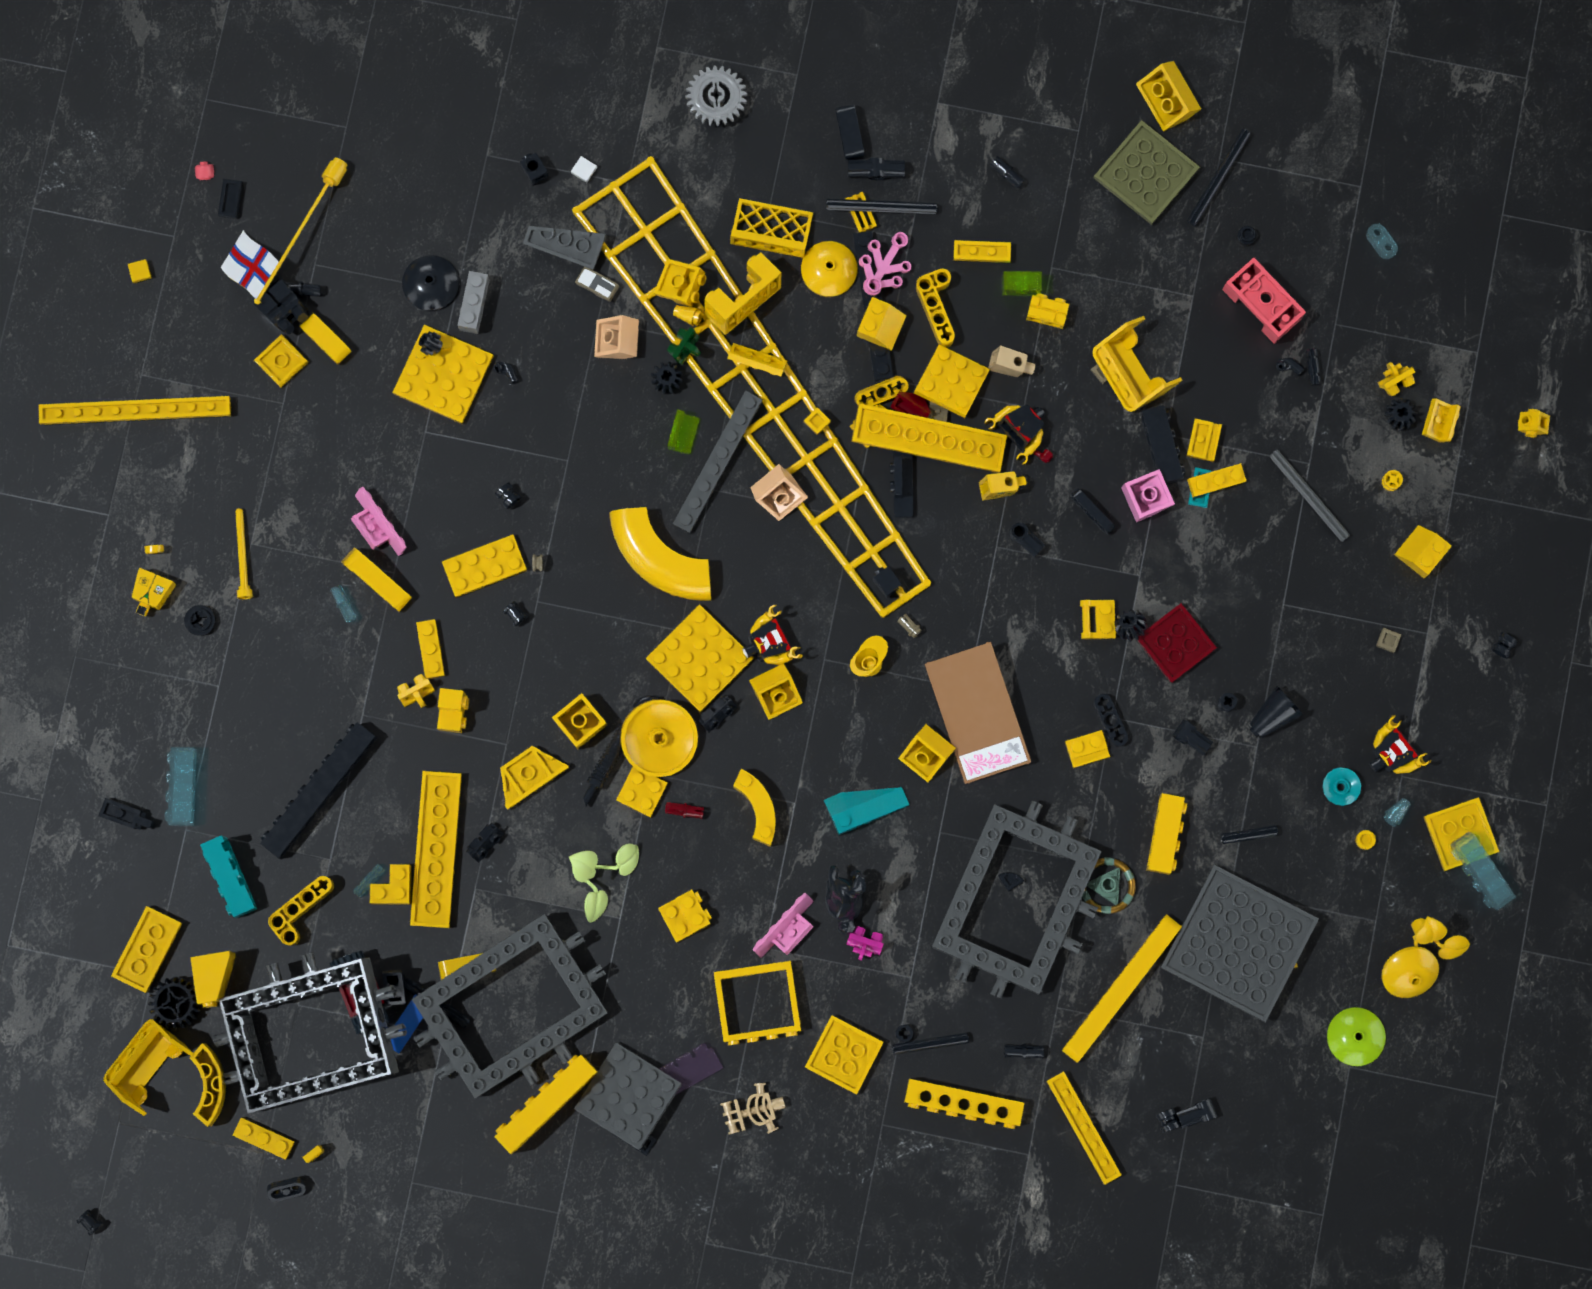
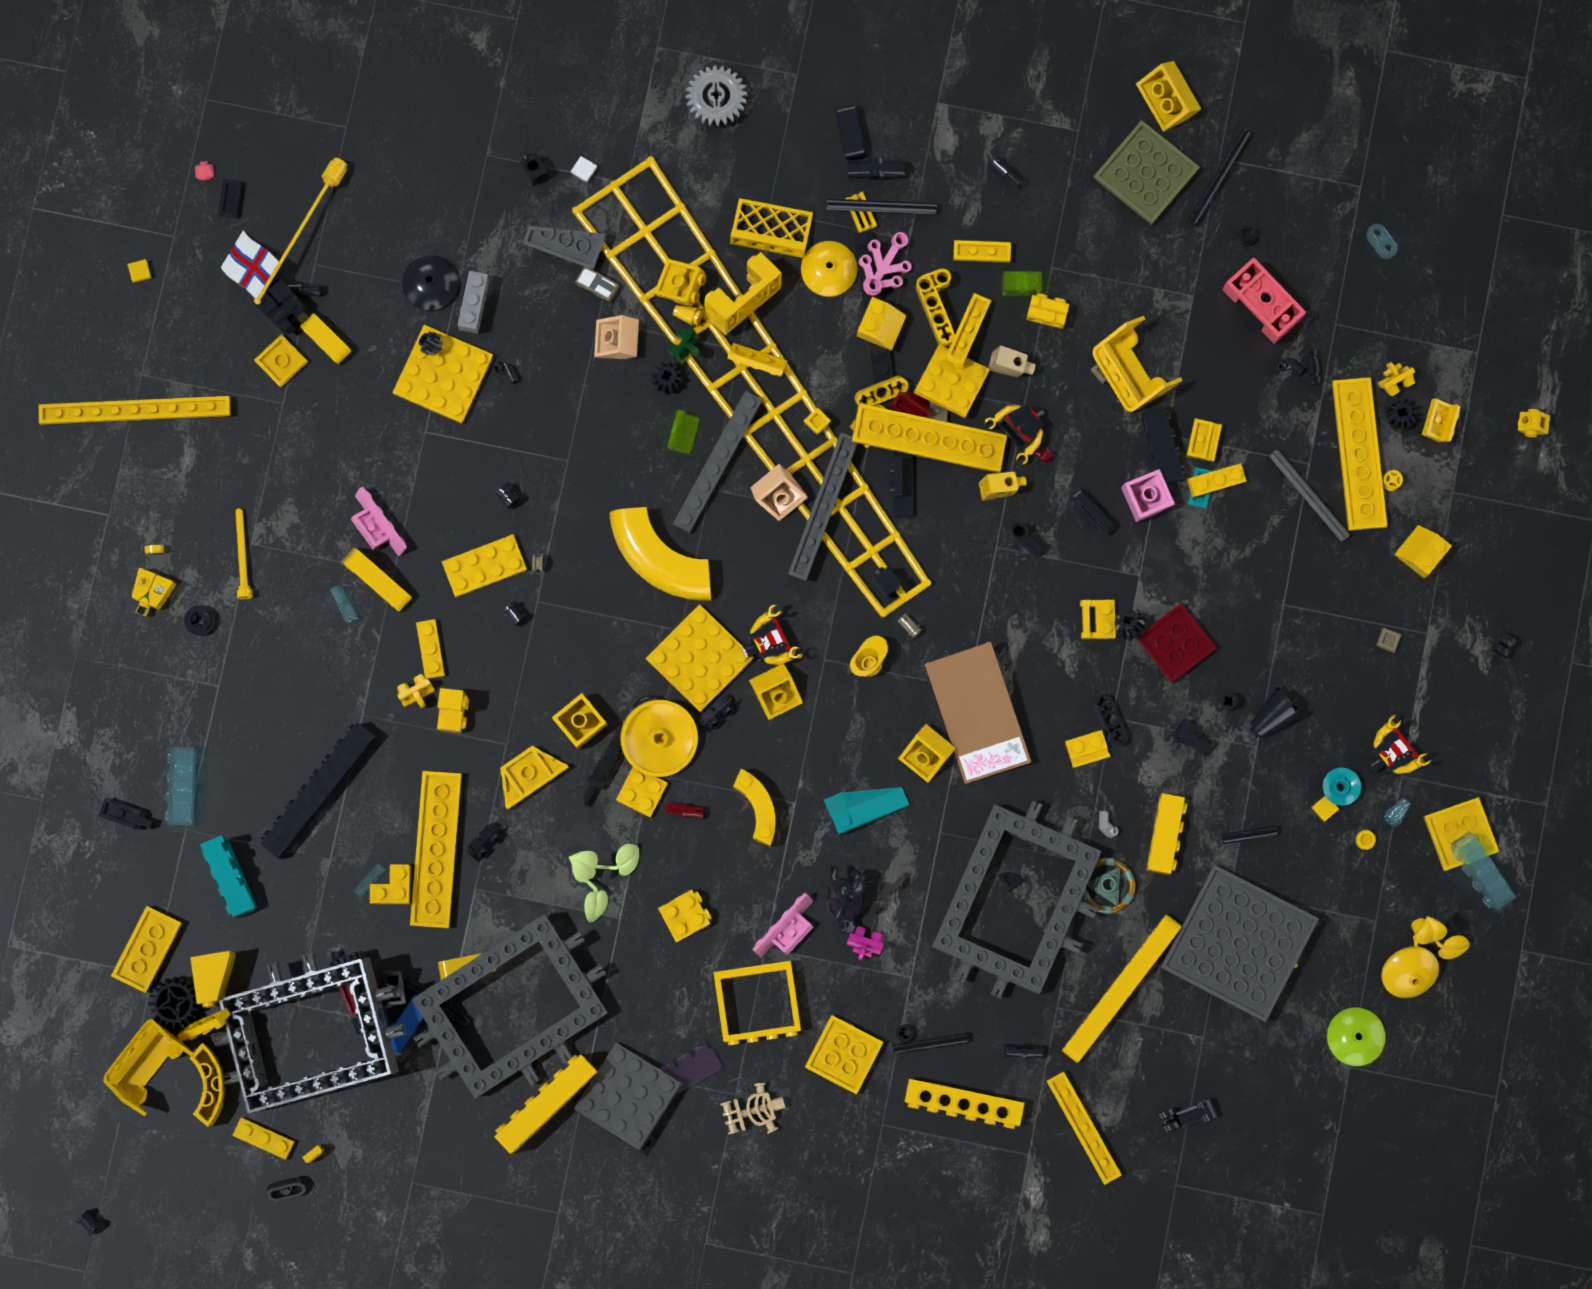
yellow beam [268,876,334,946] -> none
none -> yellow plate [177,1008,231,1042]
none -> dark grey plate [788,433,857,581]
none -> yellow plate [945,293,991,366]
none -> light grey arm [1099,811,1118,838]
none -> yellow tile [1311,796,1339,822]
none -> yellow plate [1332,377,1387,531]

